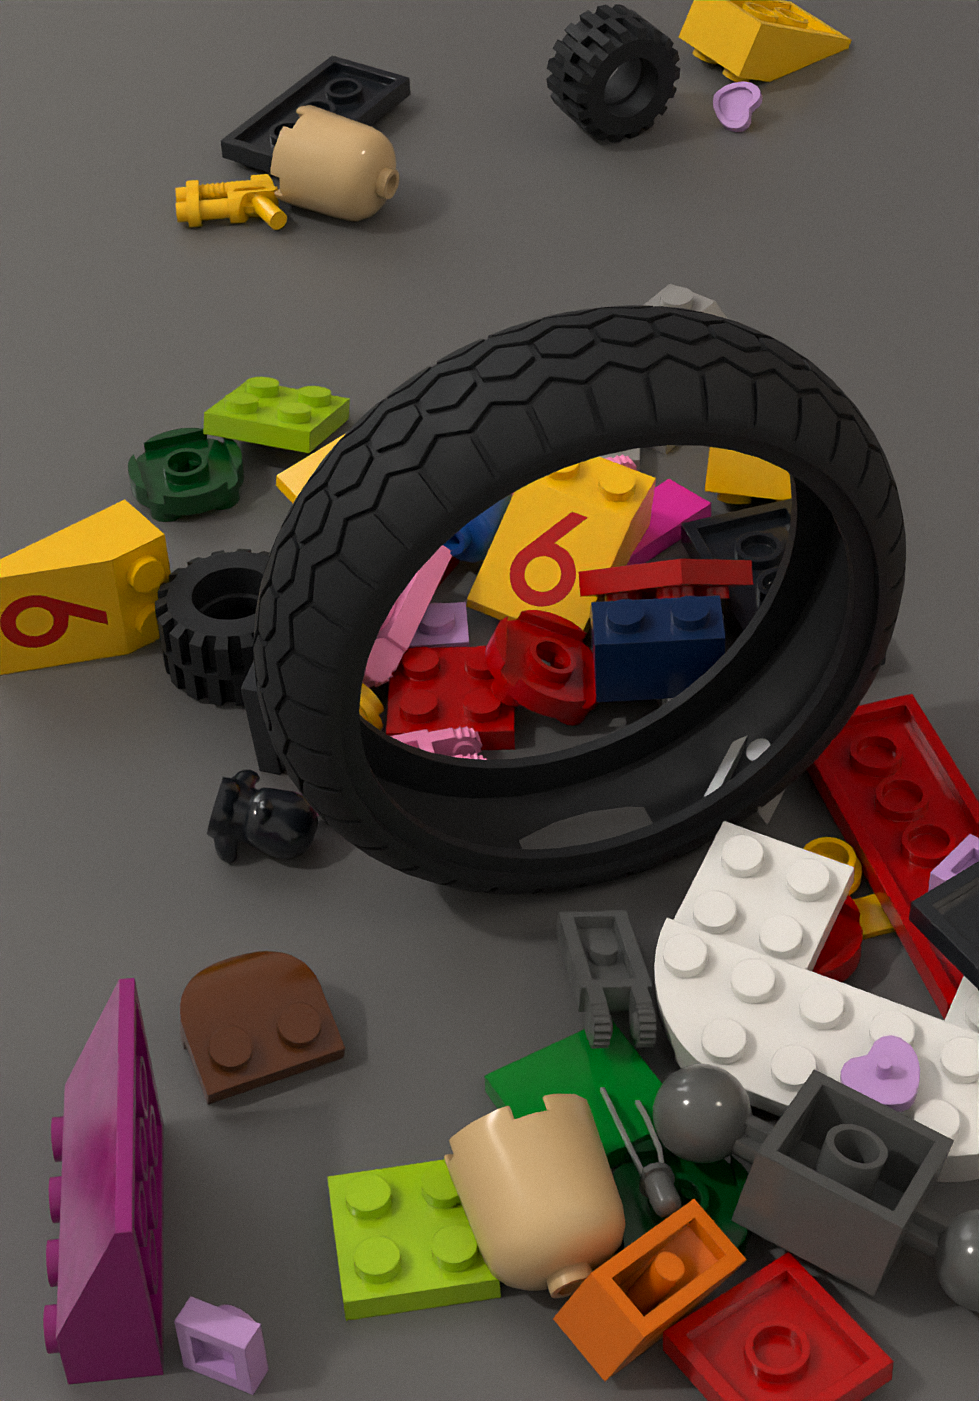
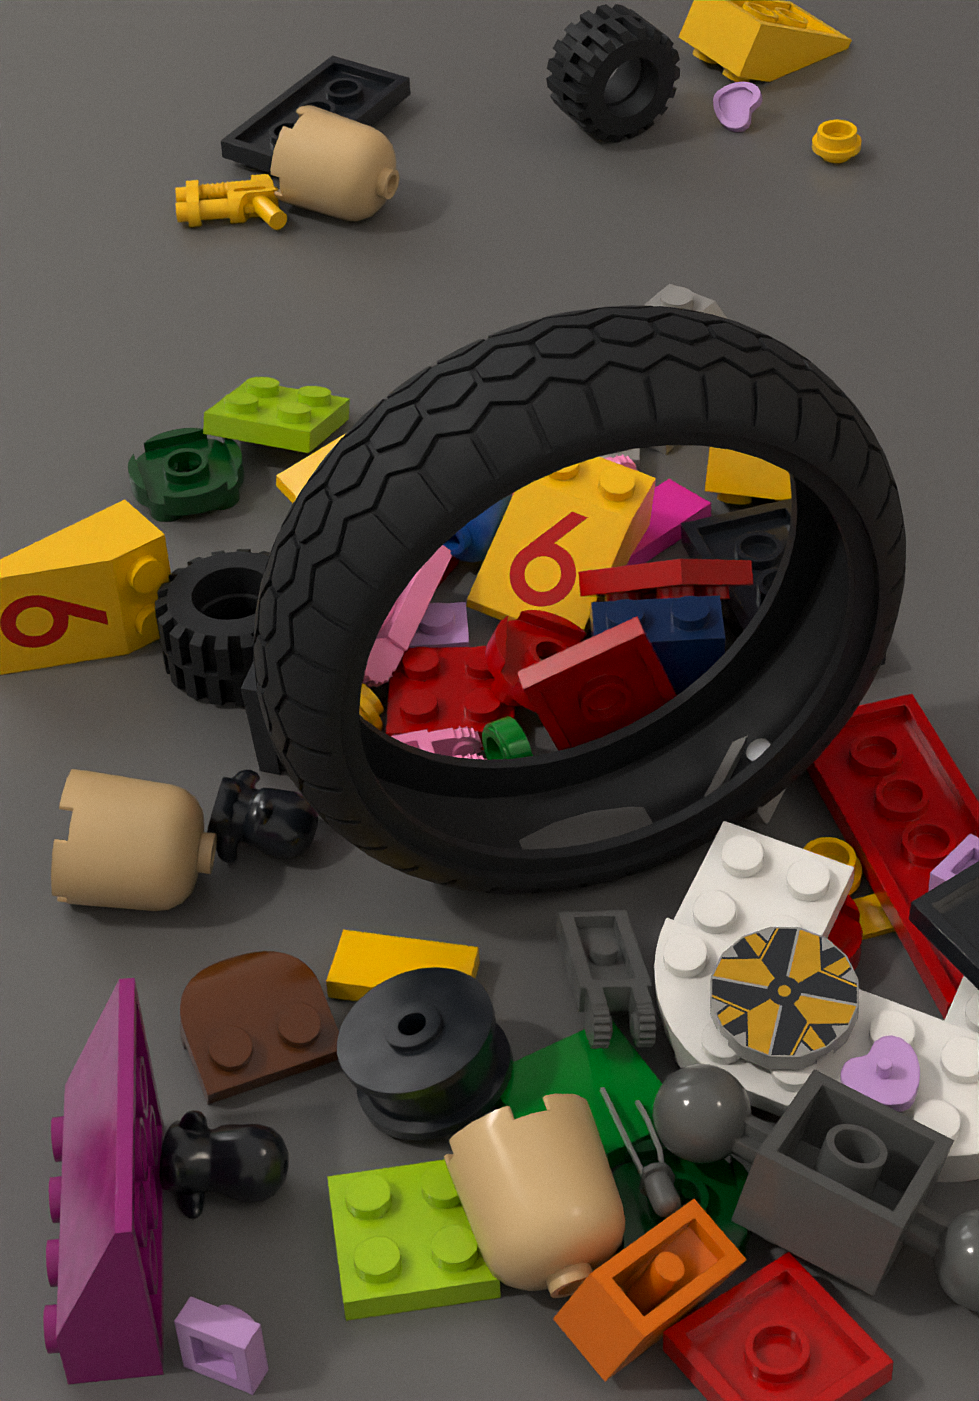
none -> tan cylinder [51,769,217,911]
none -> black animal [159,1110,289,1219]
none -> yellow tile [326,929,480,1001]
none -> black wheel [337,967,513,1140]
none -> green tile [482,716,533,760]
none -> red plate [517,616,677,751]
none -> tile [710,927,859,1070]
none -> yellow plate [812,119,862,163]

